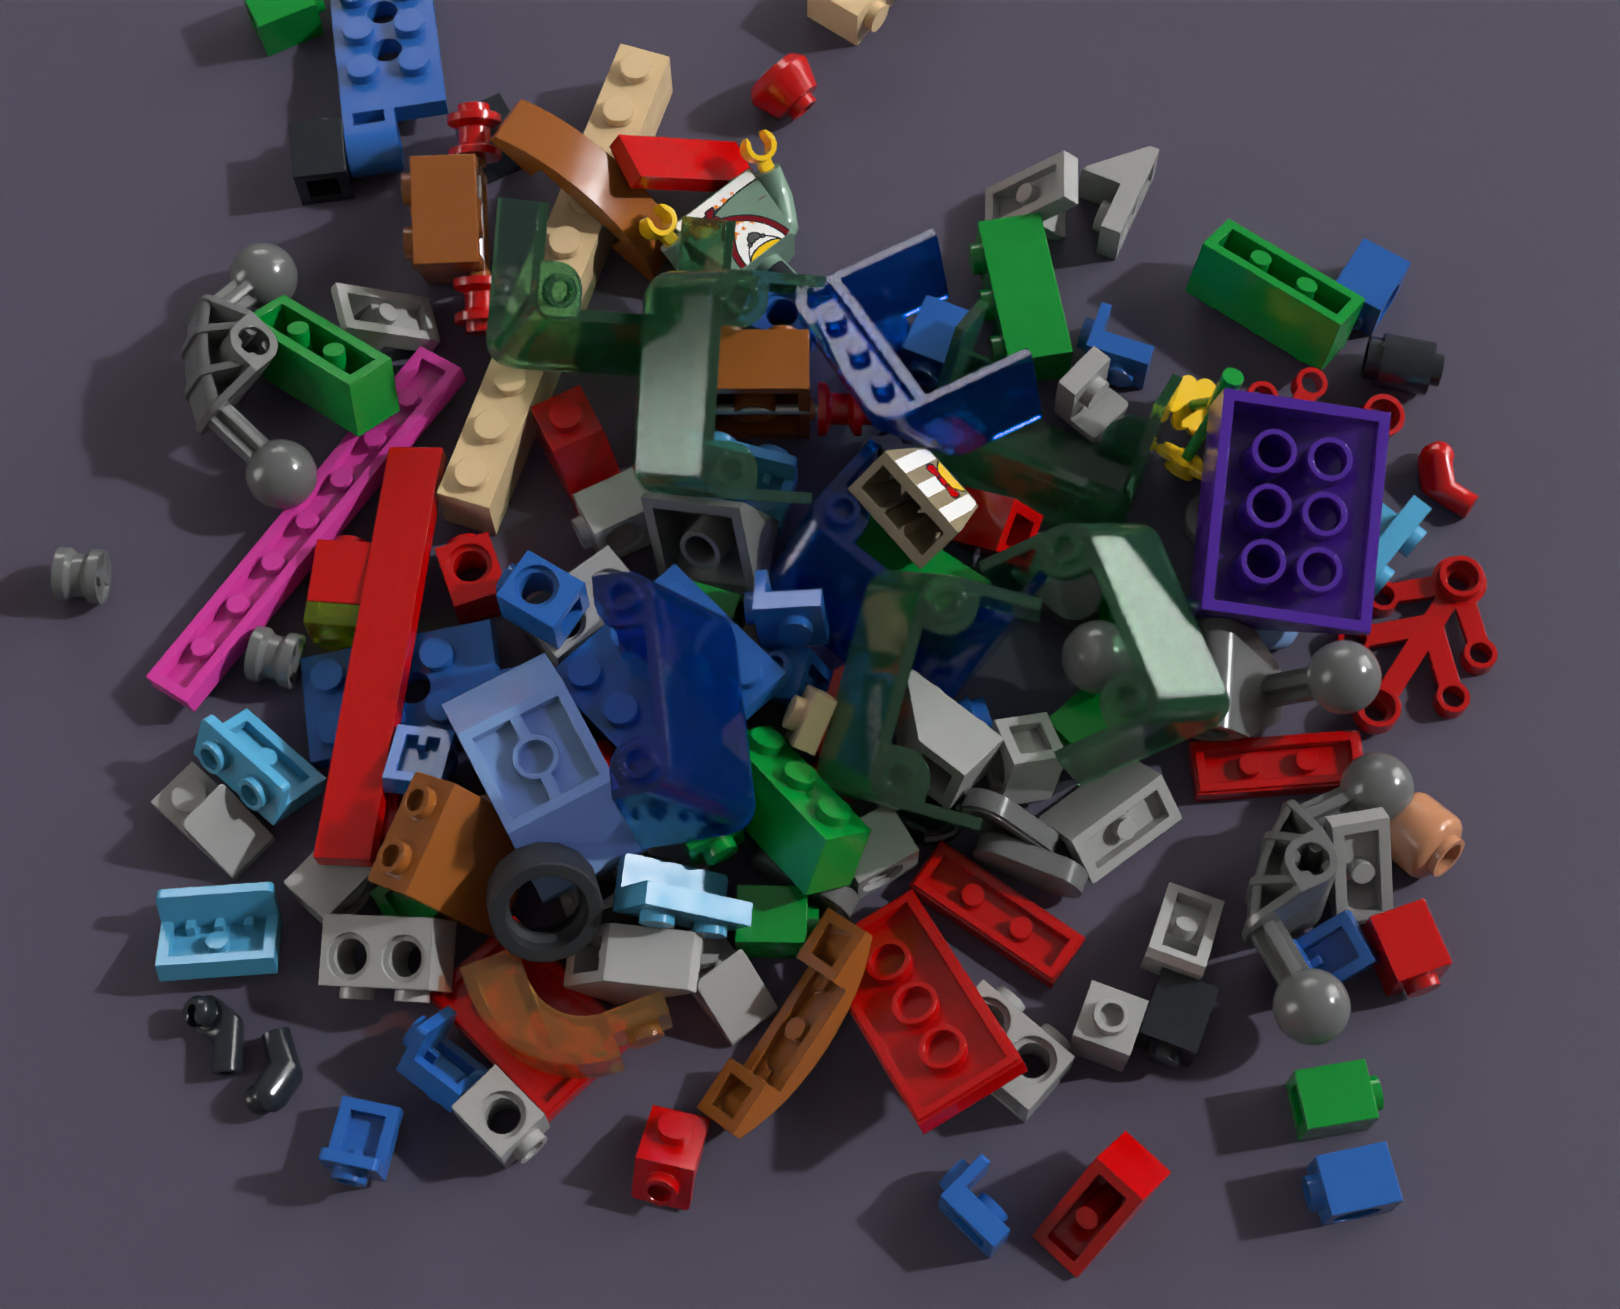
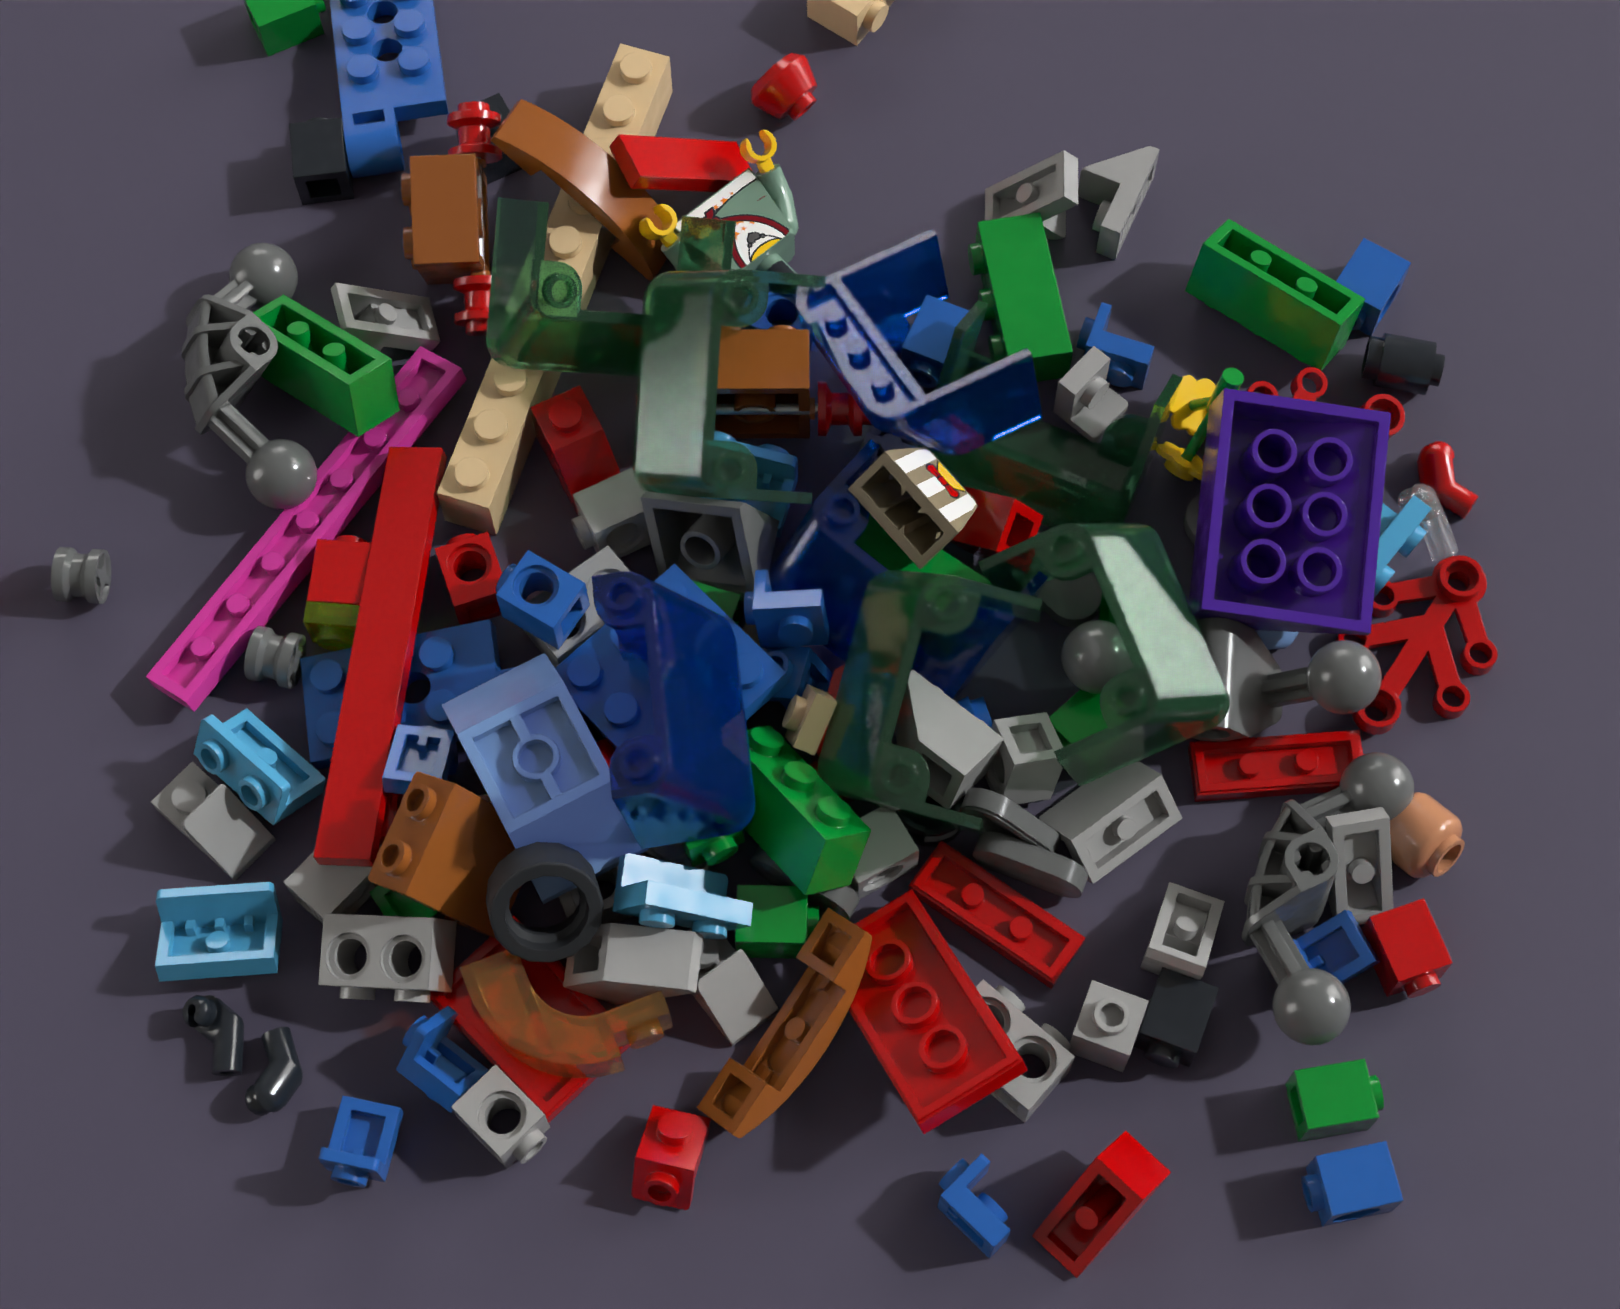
none -> clear arm [1398,483,1459,561]

